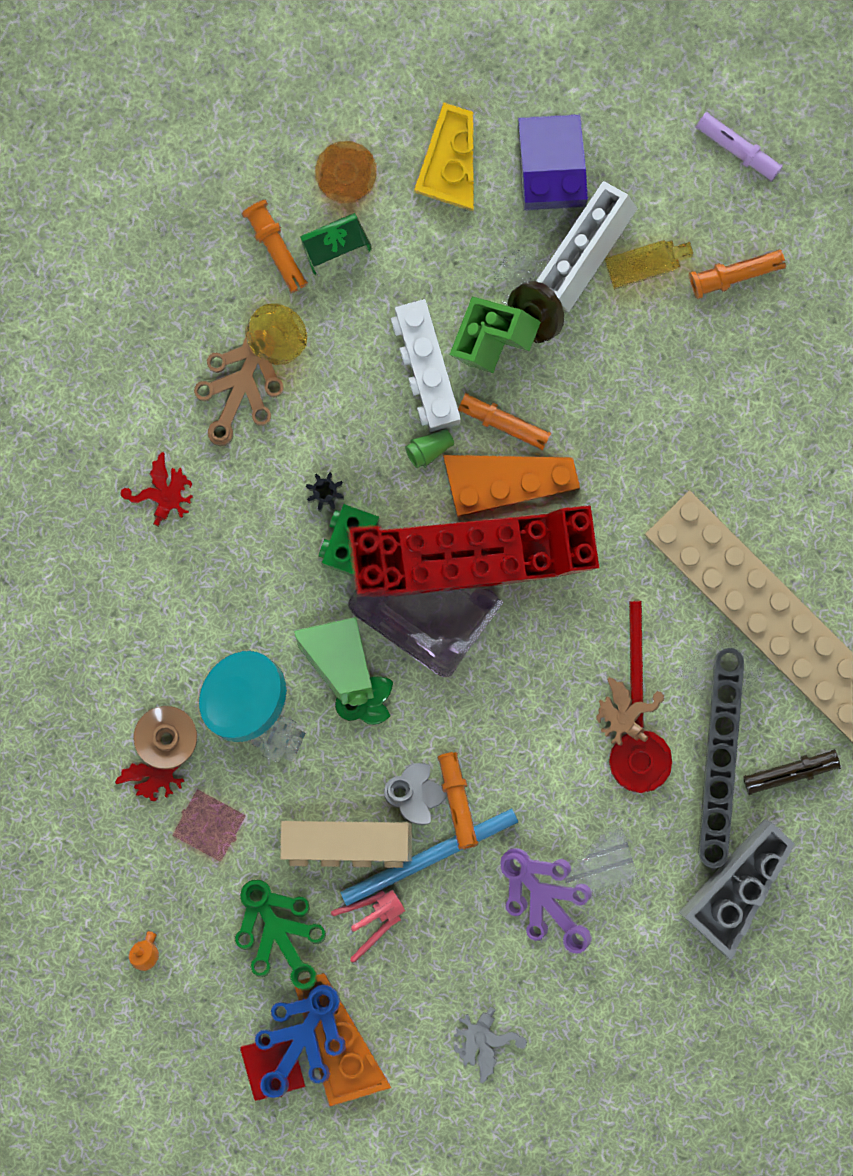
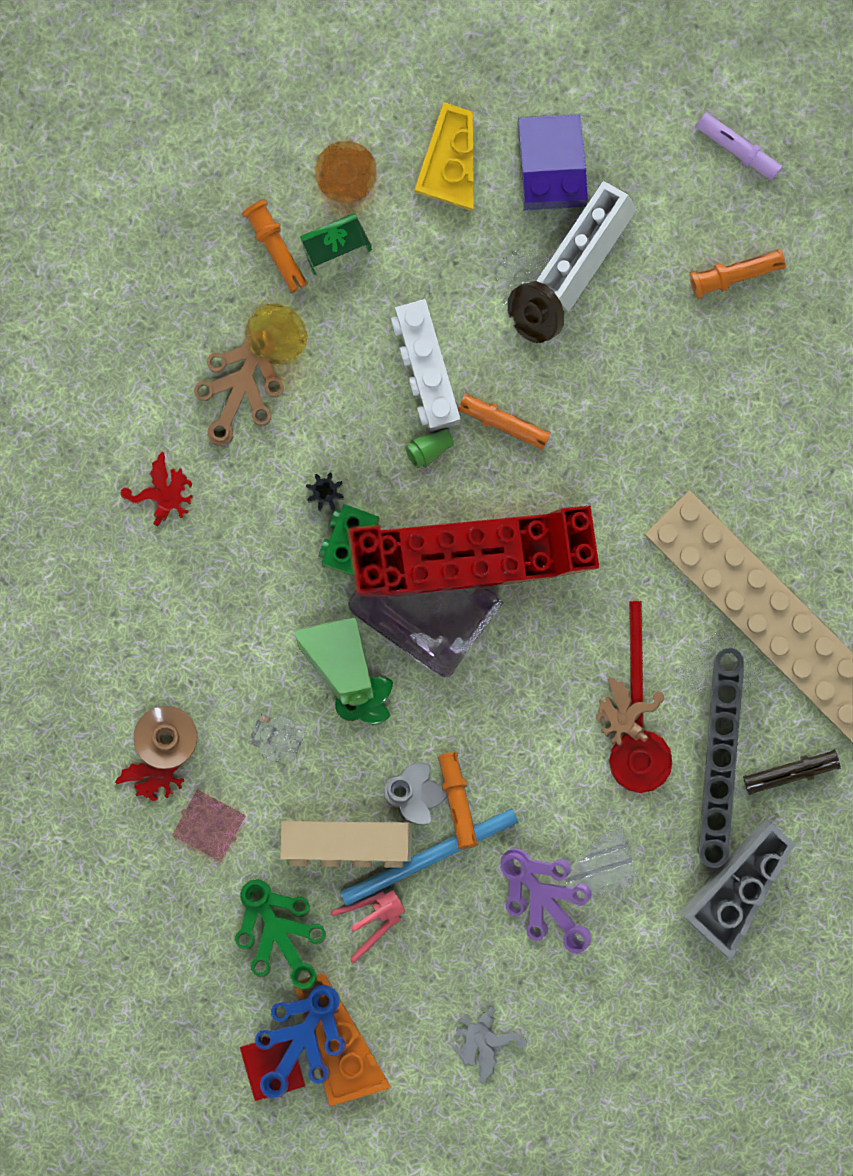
orange piece [129,931,159,971] -> none
teal piece [199,651,287,742] -> none
orange wing [443,455,580,517] -> none
bright green brick [449,296,541,373] -> none
clear yellow hinge [604,240,694,290] -> none

